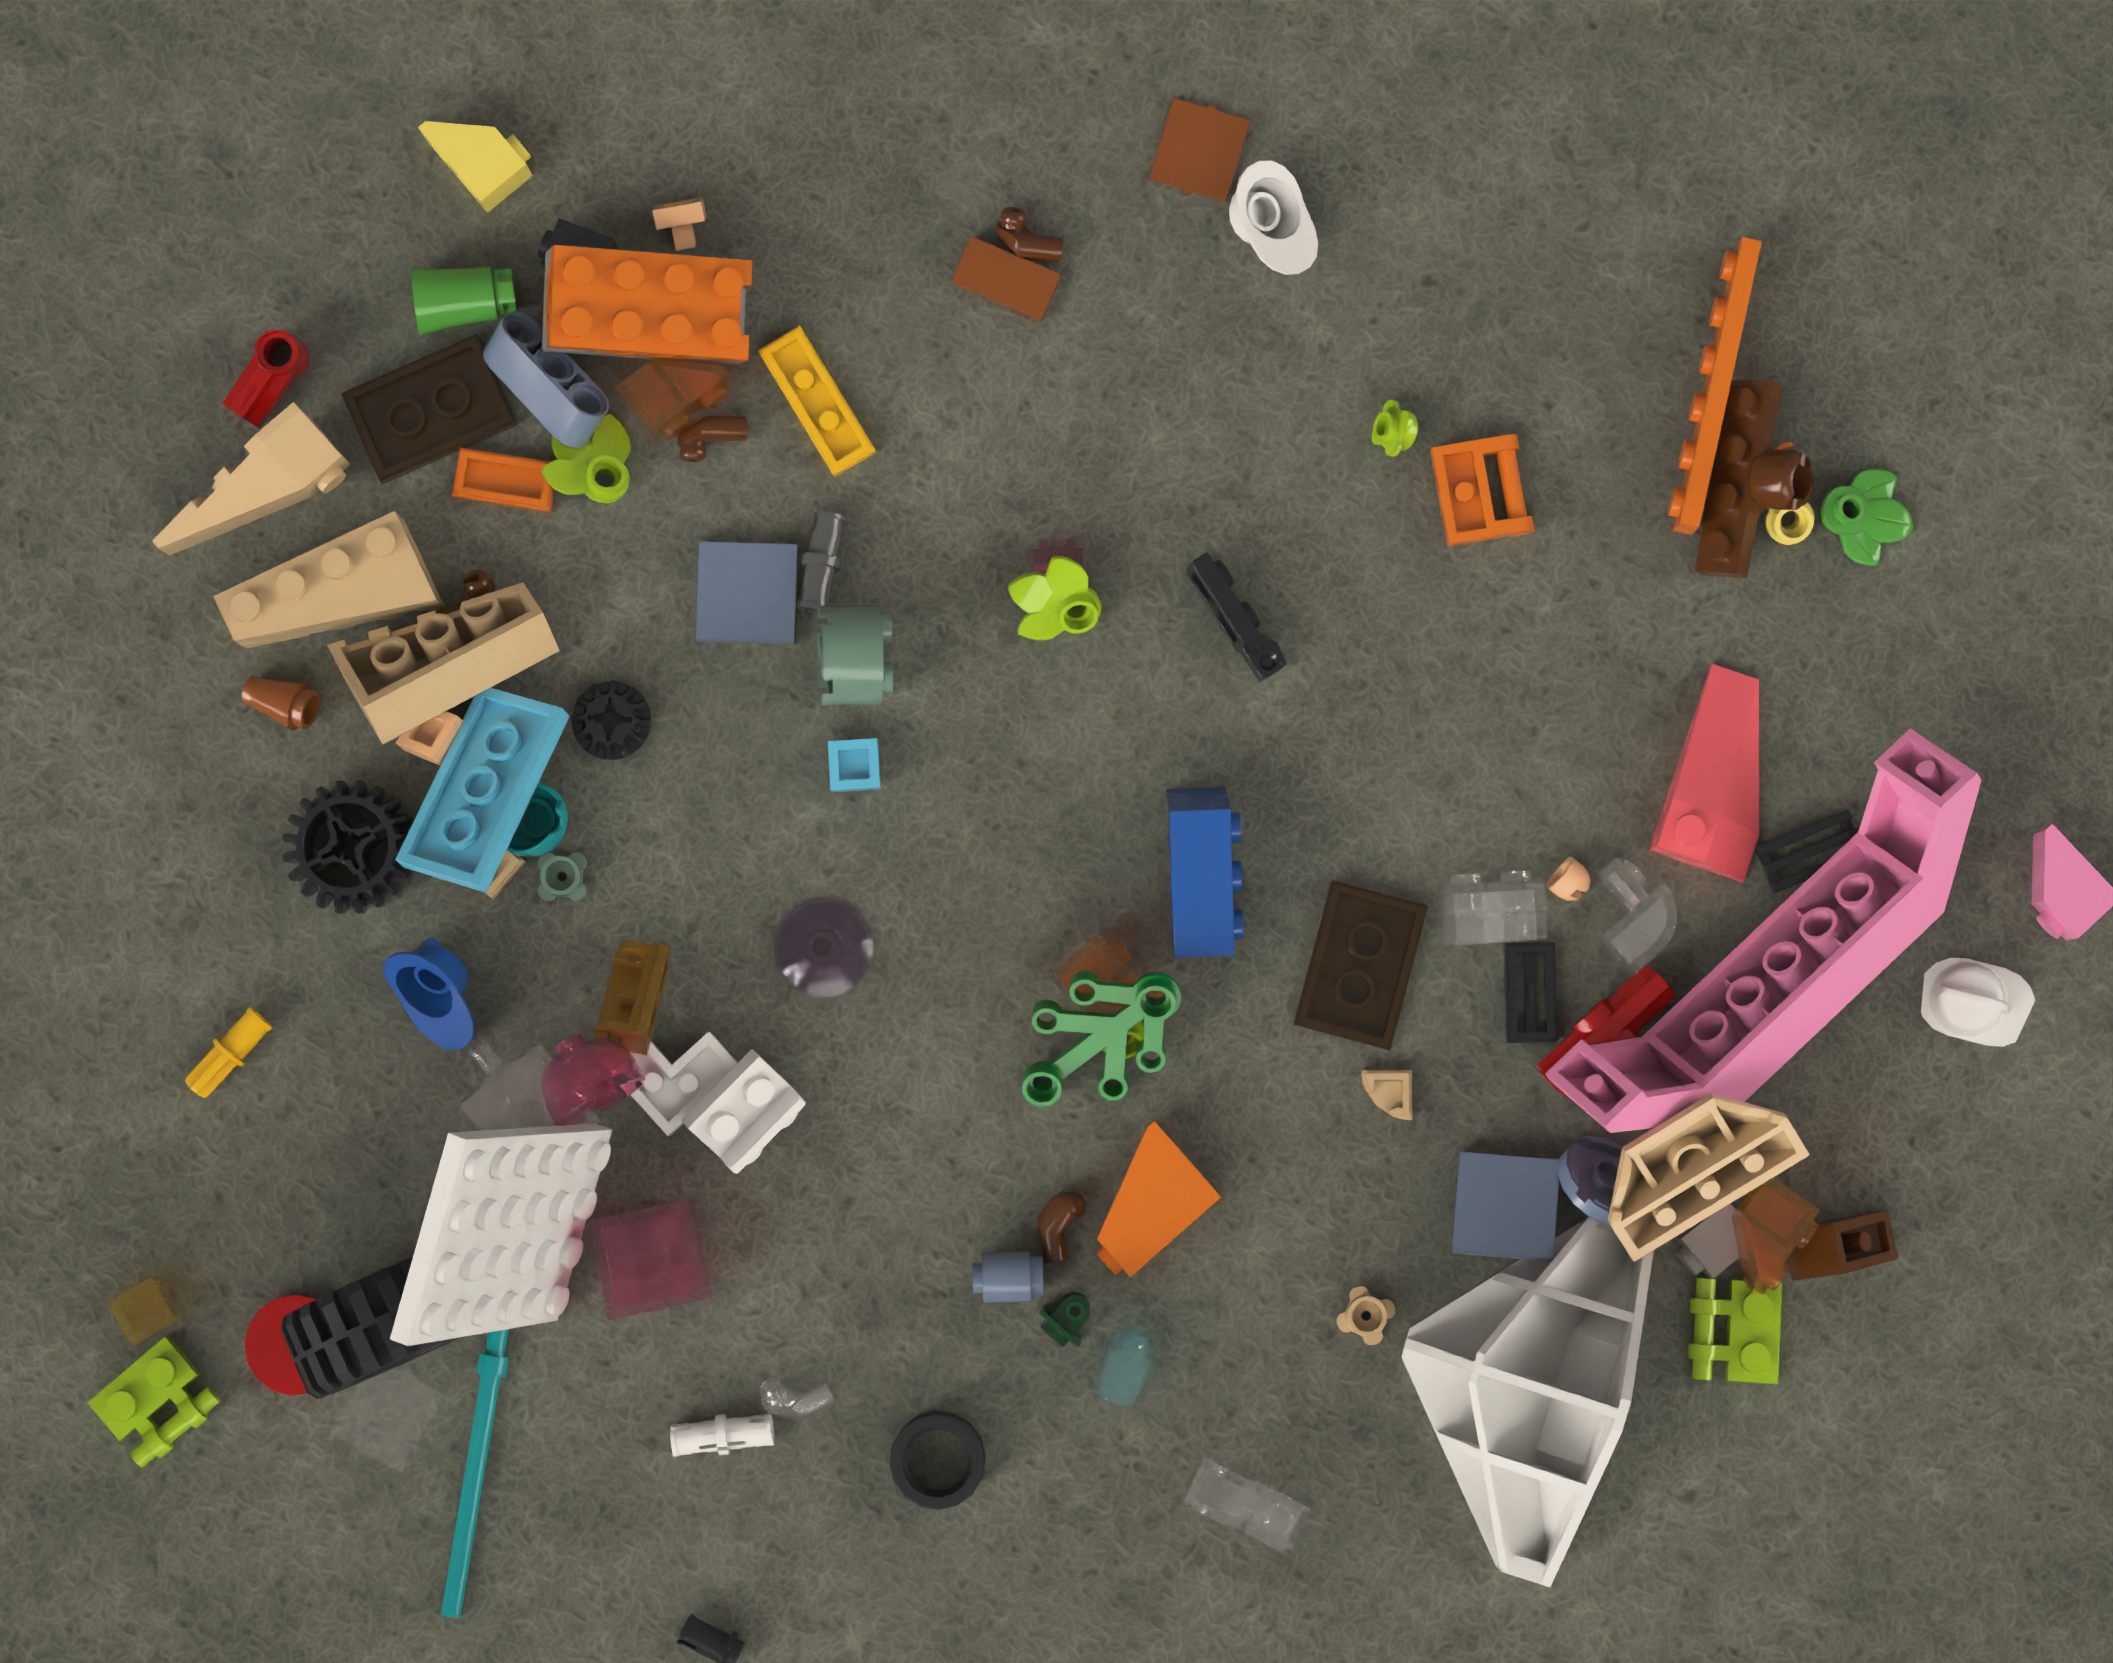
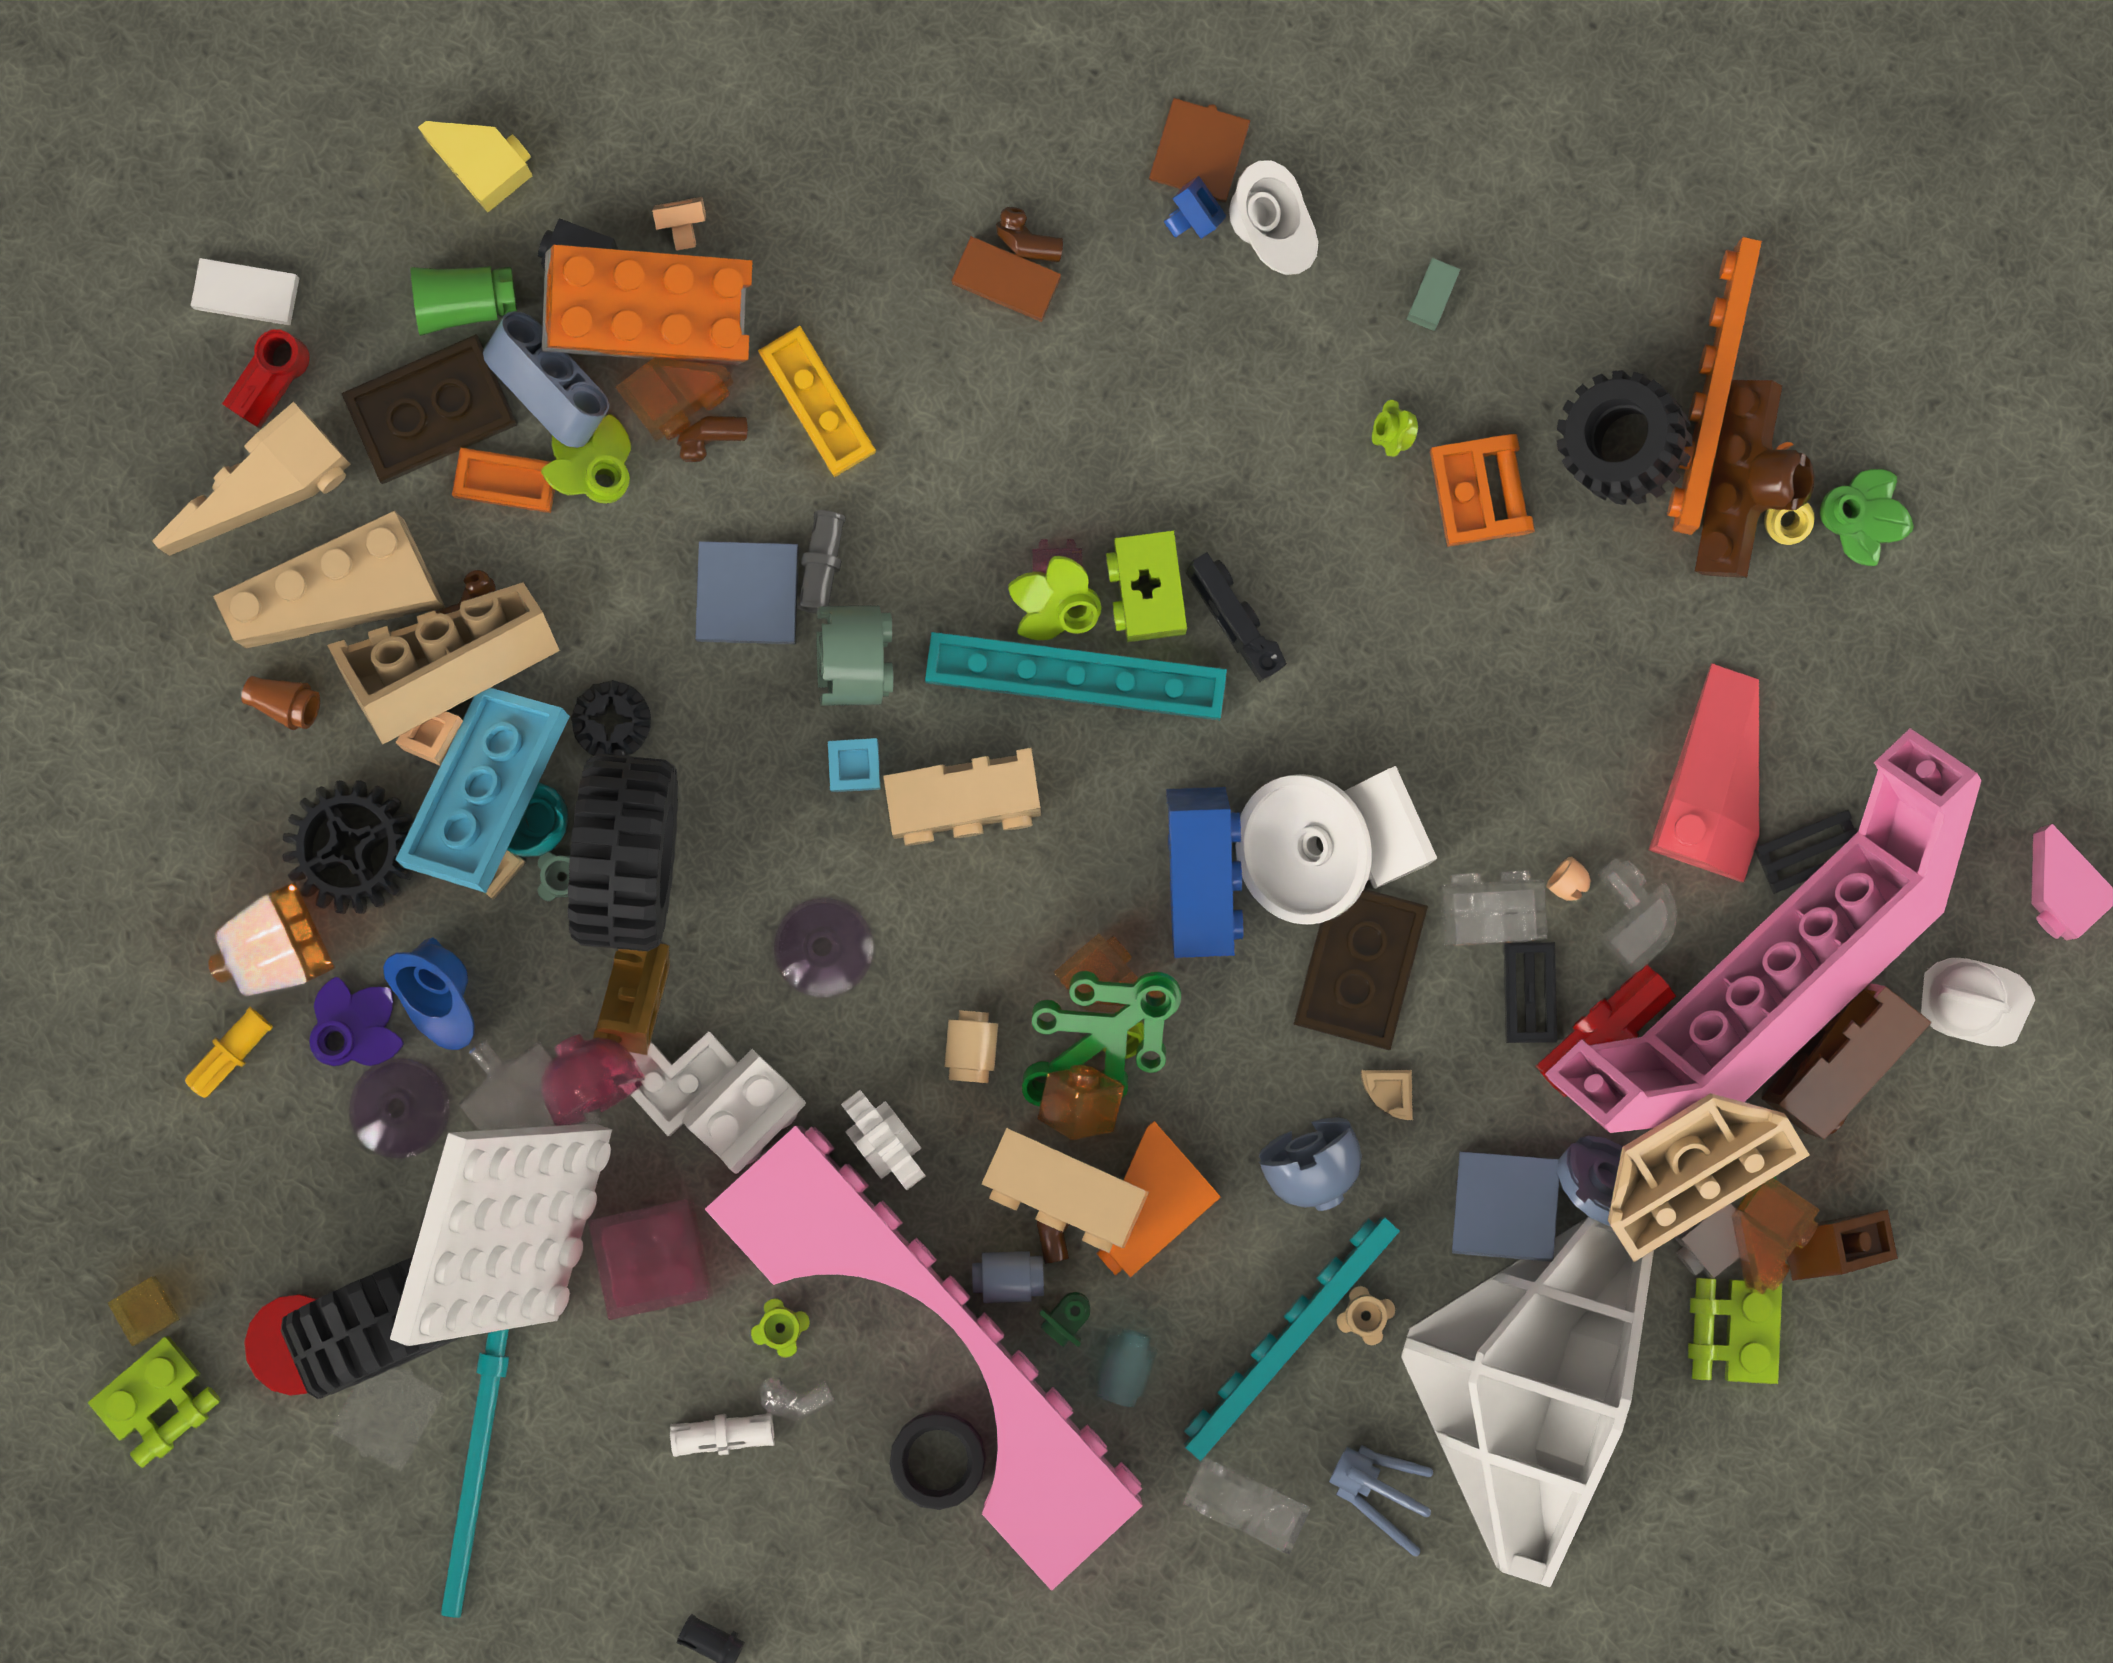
none -> white tile [191,258,299,326]
none -> clear orange torso [208,882,335,996]
none -> dark purple plate [309,977,404,1066]
none -> dish [349,1058,449,1158]
none -> black tyre [568,754,678,951]
none -> bright pink arch [705,1126,1143,1591]
none -> lime plate [751,1298,810,1358]
none -> white gear [841,1090,926,1190]
none -> tan wedge [883,748,1041,846]
none -> teal plate [925,632,1227,721]
none -> tan brick [945,1010,998,1083]
none -> tan wedge [982,1128,1149,1253]
none -> clear orange brick [1037,1065,1125,1140]
none -> lime brick [1106,531,1187,642]
none -> blue tile [1163,176,1227,239]
none -> teal plate [1184,1217,1400,1461]
none -> white dish [1235,774,1372,924]
none -> sand blue cylinder [1259,1117,1362,1211]
none -> sand blue plant [1329,1445,1433,1556]
none -> white slope [1344,766,1437,889]
none -> sand green piece [1406,258,1461,331]
none -> black tyre [1556,370,1693,505]
none -> reddish brown wedge [1761,983,1932,1140]

